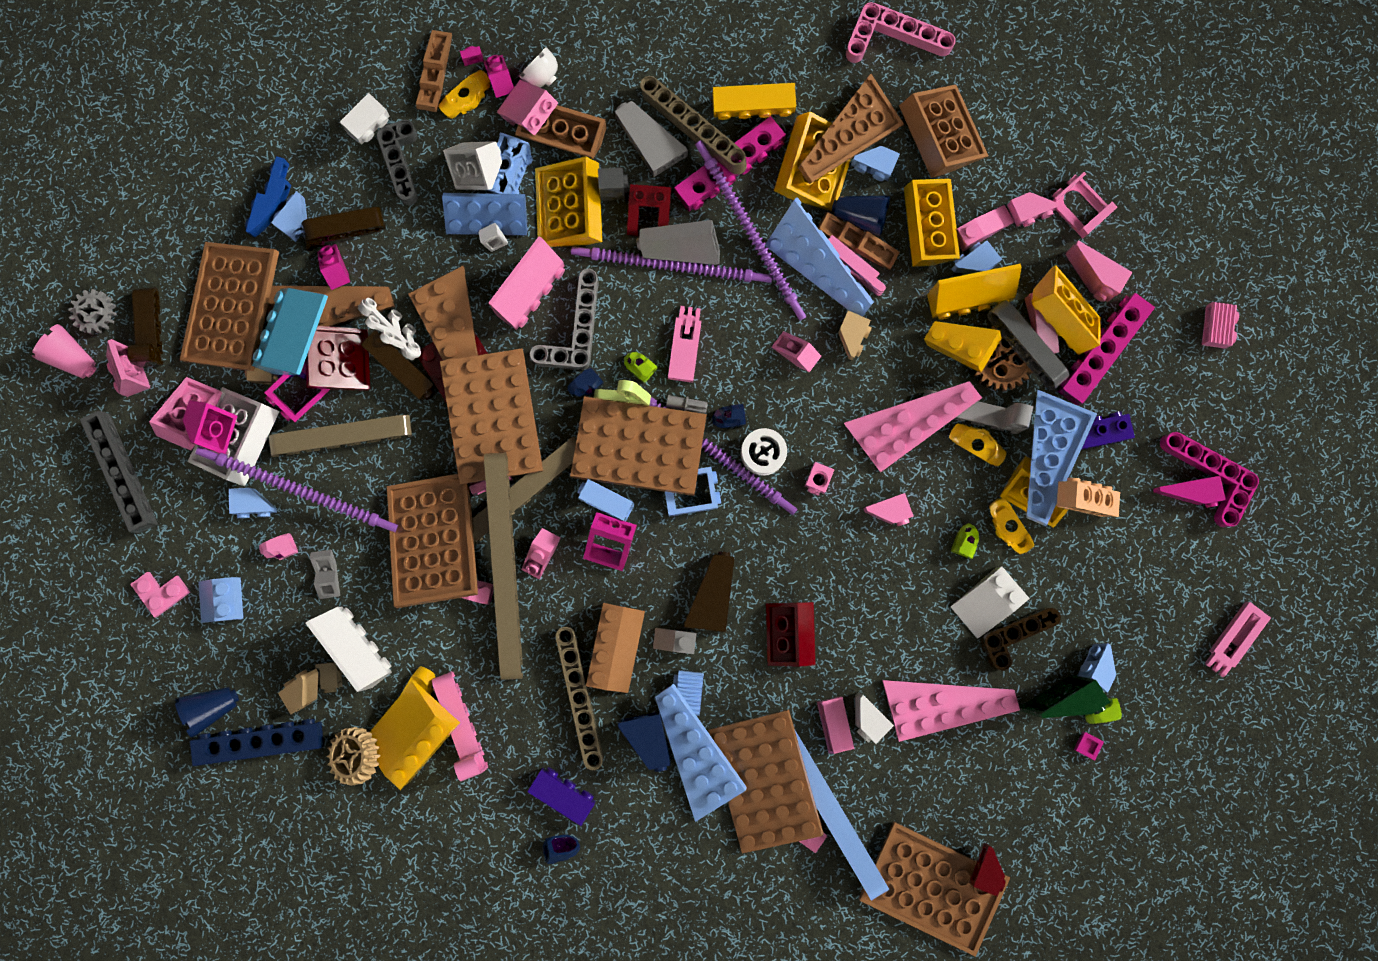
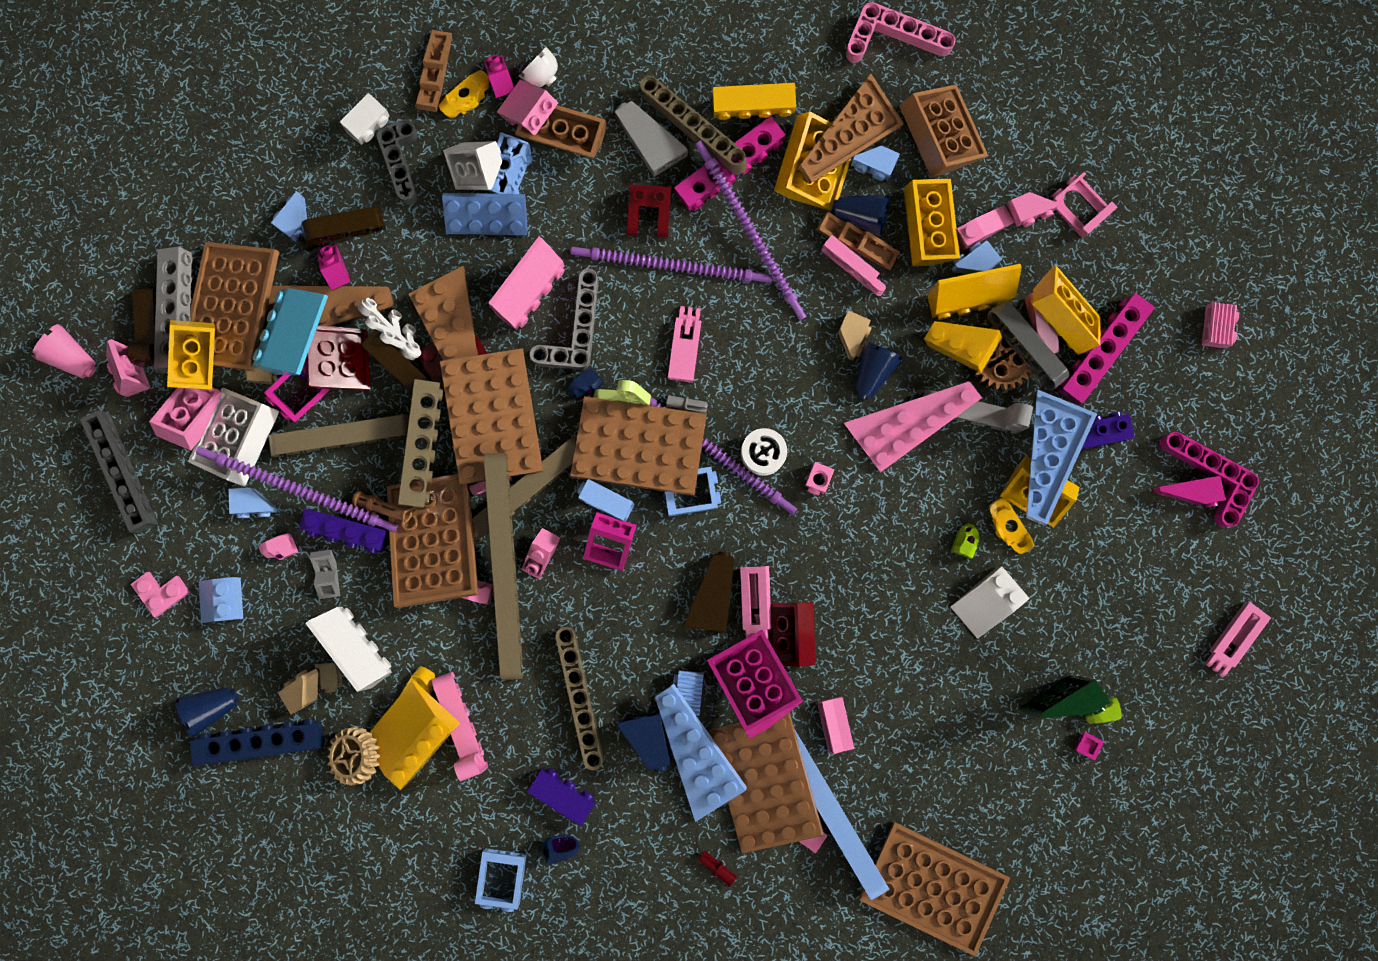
light grey gear [68,289,117,335] -> none
dark pink slope [183,400,237,454] -> none
blue slope [245,156,291,237] -> none
dark pink plate [460,46,484,66] -> none
white slope [479,223,508,252] -> none
yellow slope [535,156,602,247] -> none
medium nougat slope [586,603,645,693] -> none
dark grey brick [598,168,629,201] -> none
lime rock [624,352,658,384] -> none
light grey slope [636,220,720,265] -> none
light grey slope [653,628,697,654] -> none
dark blue rock [712,404,746,428] -> none
light blue wing [764,197,874,317] -> none
bright pink slope [772,331,821,372] -> none
white slope [855,692,894,744] -> none
bright pink slope [863,493,914,526] -> none
bright pink wing [882,680,1020,742] -> none
yellow piece [949,423,1006,466] -> none
dark red slope [969,842,1006,897] -> none
dark brown beam [981,608,1061,671] -> none
light nougat brick [1057,478,1120,517] -> none
bright pink slope [1065,240,1132,302] -> none
light blue slope [1078,643,1116,693] -> none
none -> light grey brick [154,247,192,374]
none -> yellow slope [167,320,215,389]
none -> dark purple brick [299,509,389,554]
none -> medium nougat pin [352,491,412,522]
none -> dark tan brick [398,379,443,508]
none -> light blue window [475,848,527,912]
none -> dark red axle [698,851,737,887]
none -> dark pink slope [707,630,803,739]
none -> bright pink hinge [740,566,772,639]
none -> dark blue cone [854,340,903,400]

